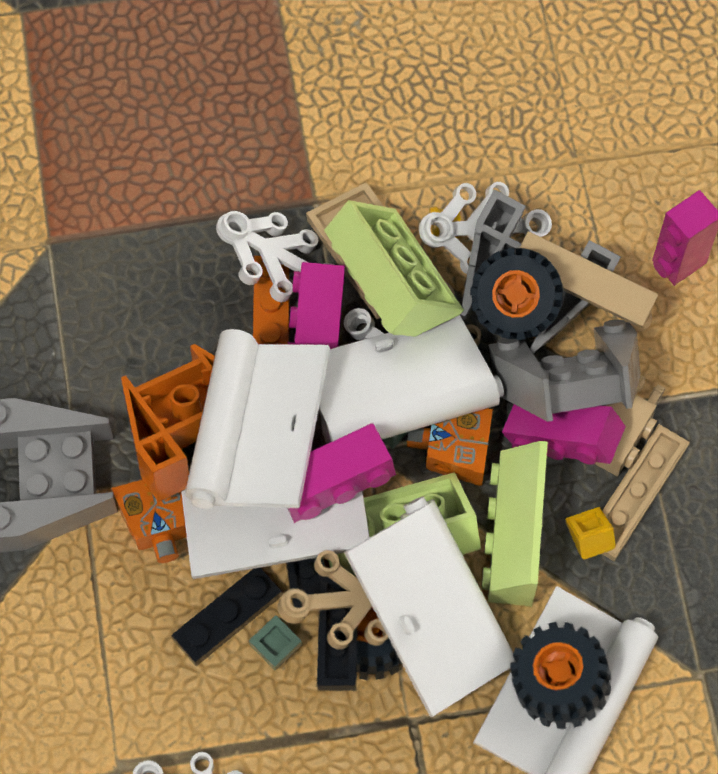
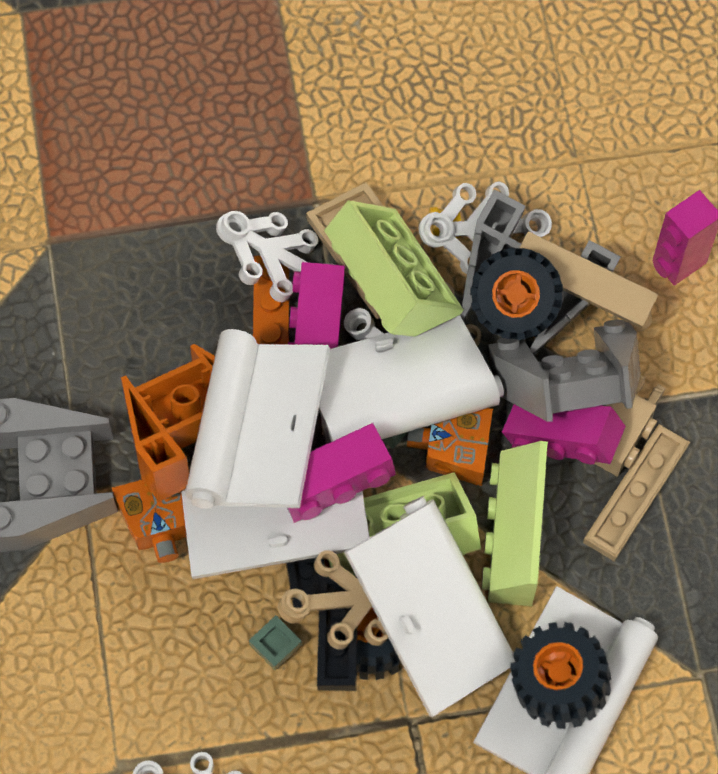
black plate [171,567,282,666] -> none
yellow slope [565,507,616,559] -> none

